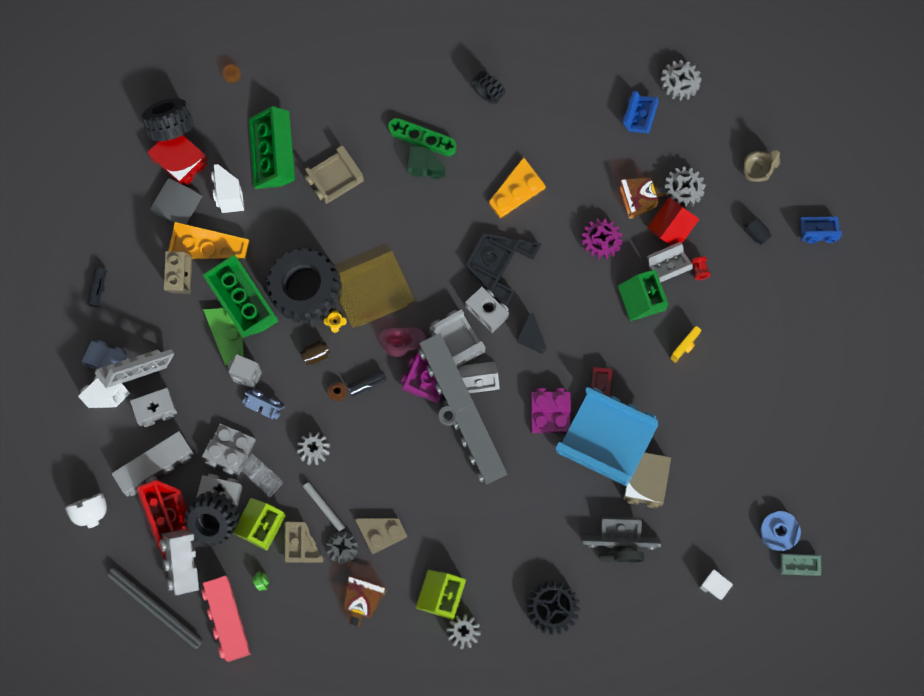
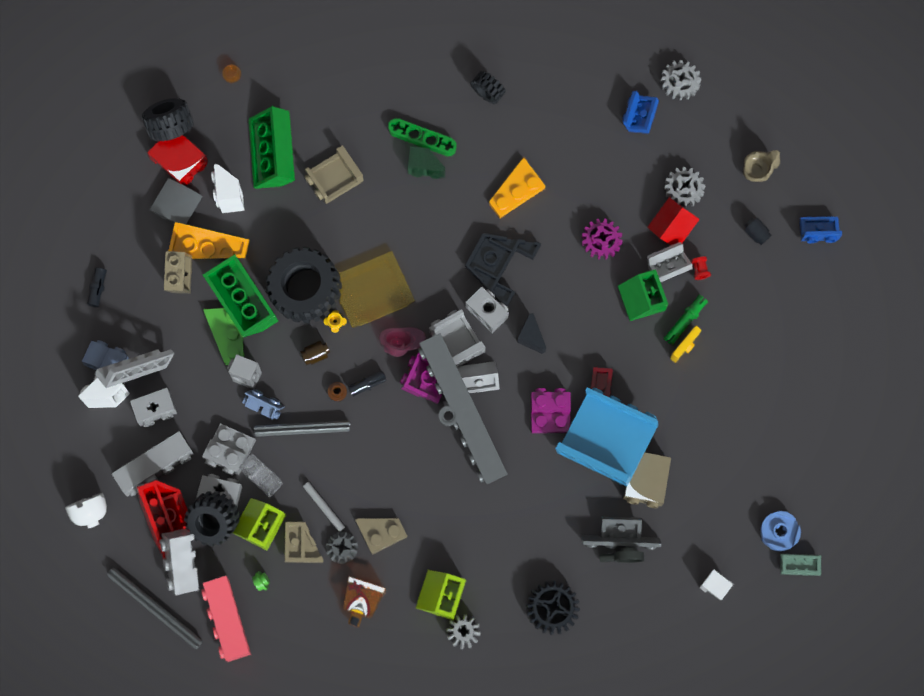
light grey gear [297,432,330,465] -> none
torso [619,177,666,219] -> none
none -> dark grey axle [254,420,350,437]
none -> green pin [664,295,708,346]

